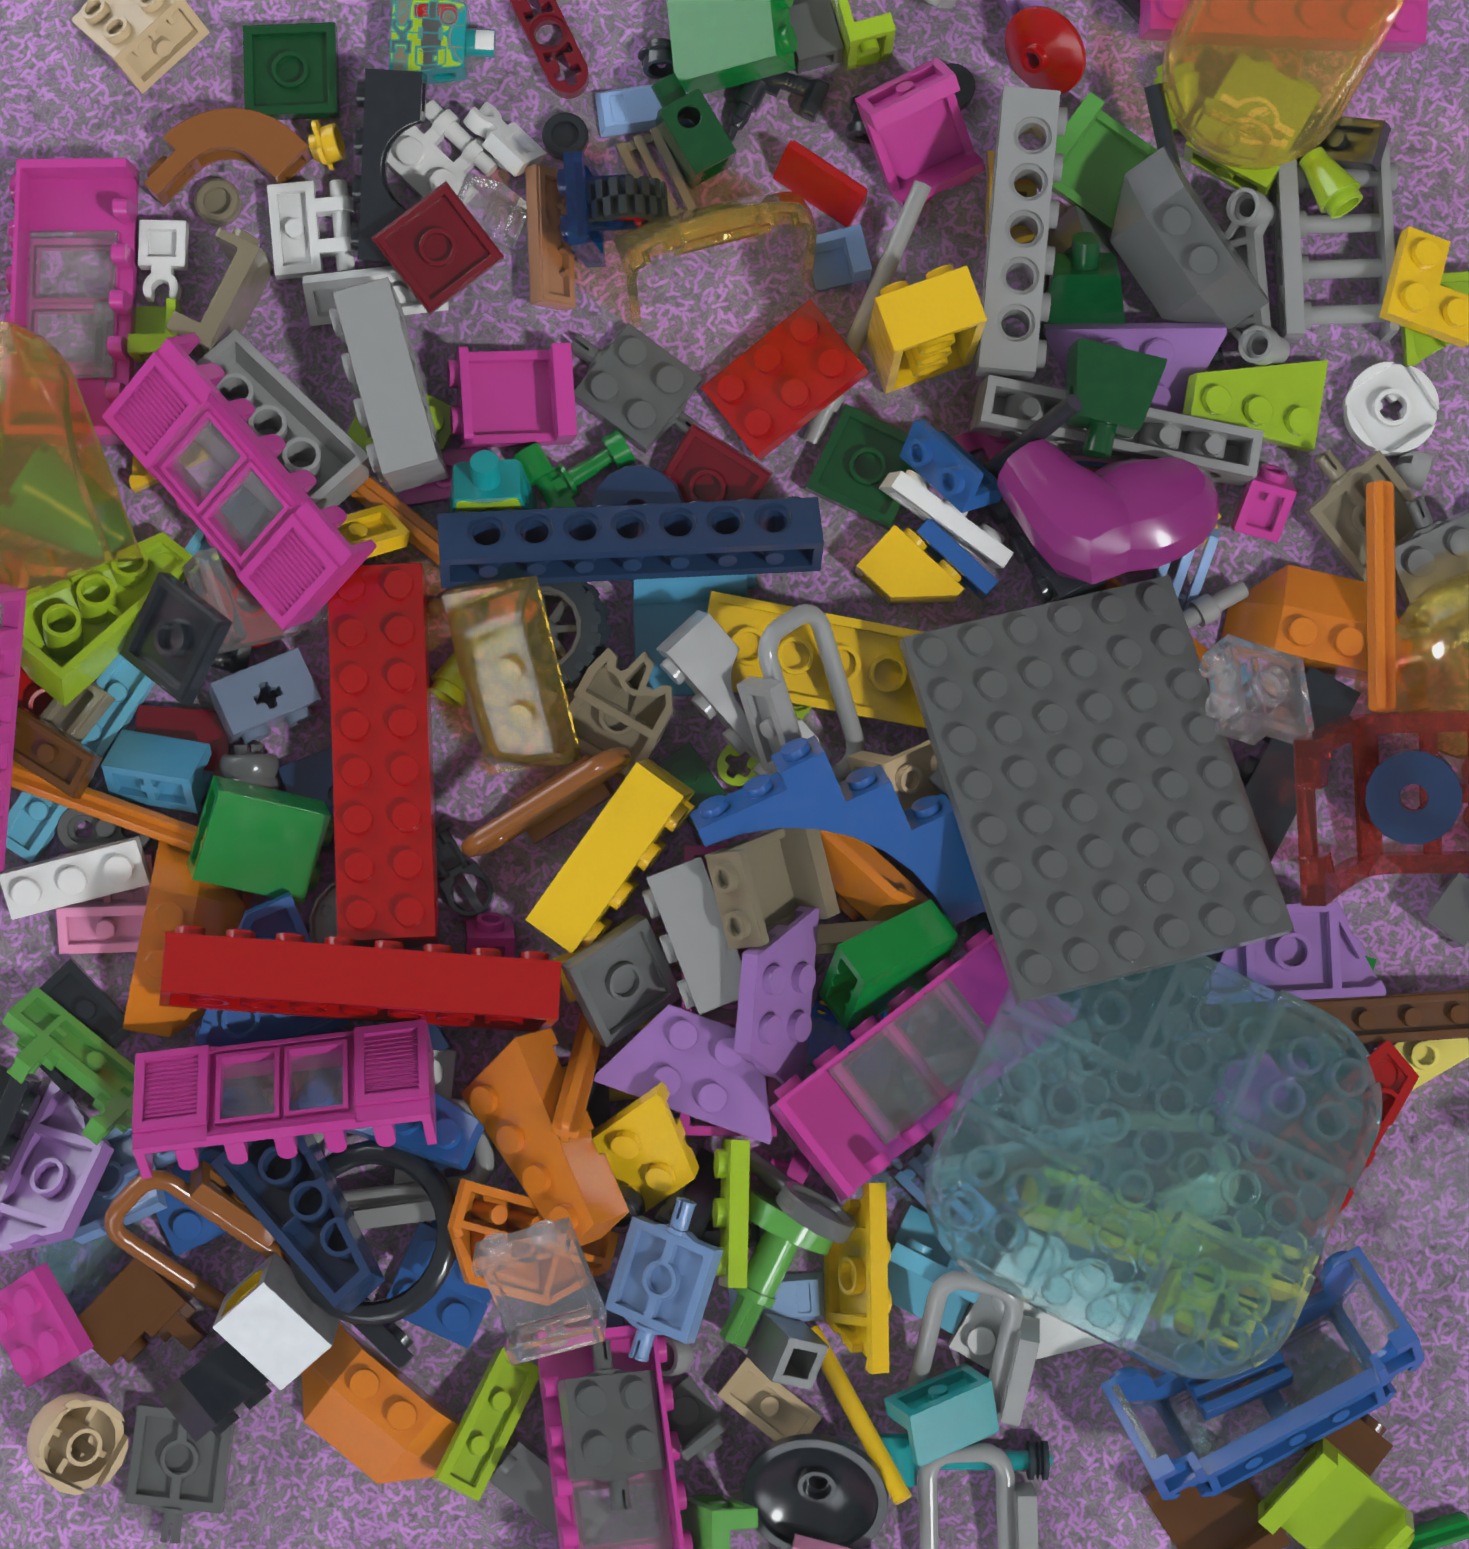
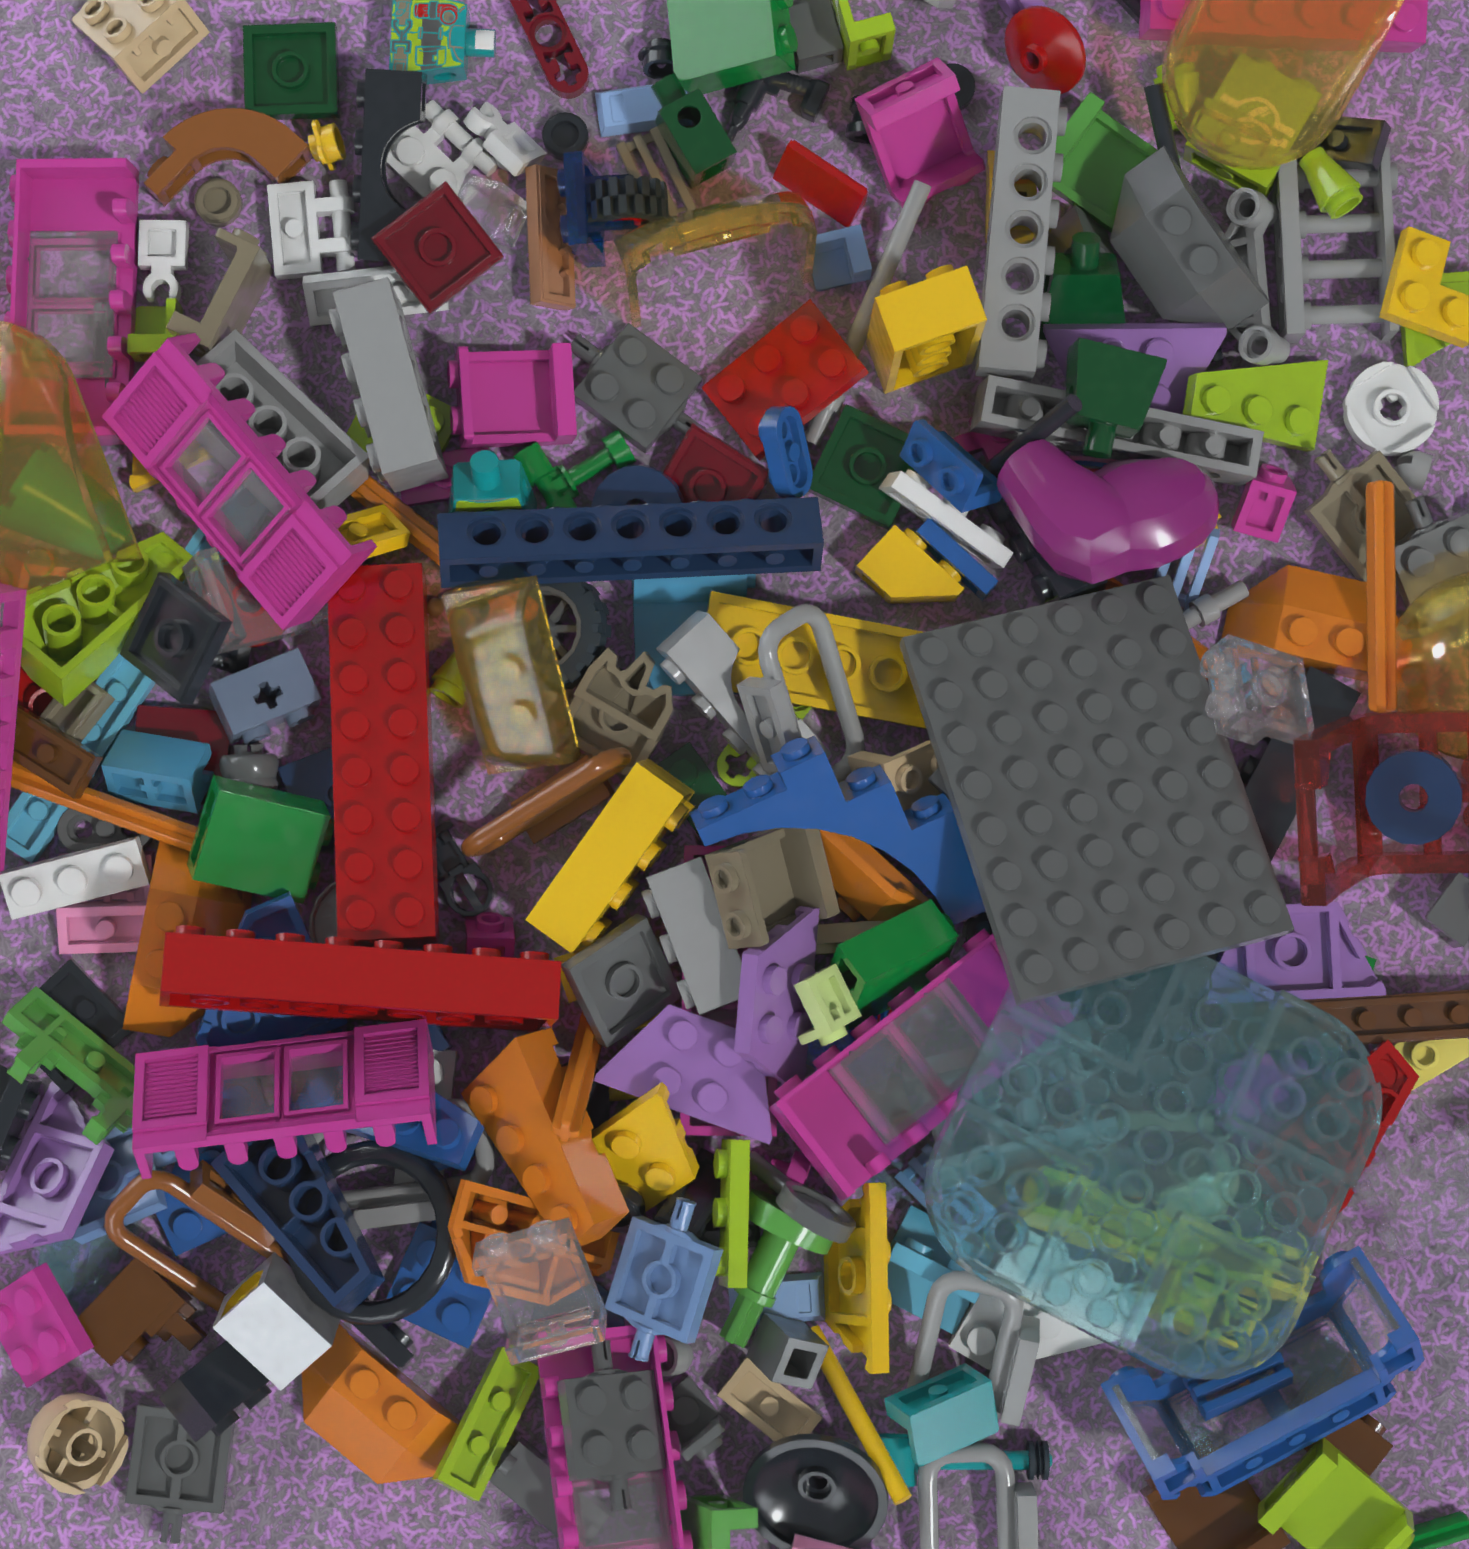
none -> blue plate [758,406,813,497]
none -> yellowish green bracket [794,963,862,1046]

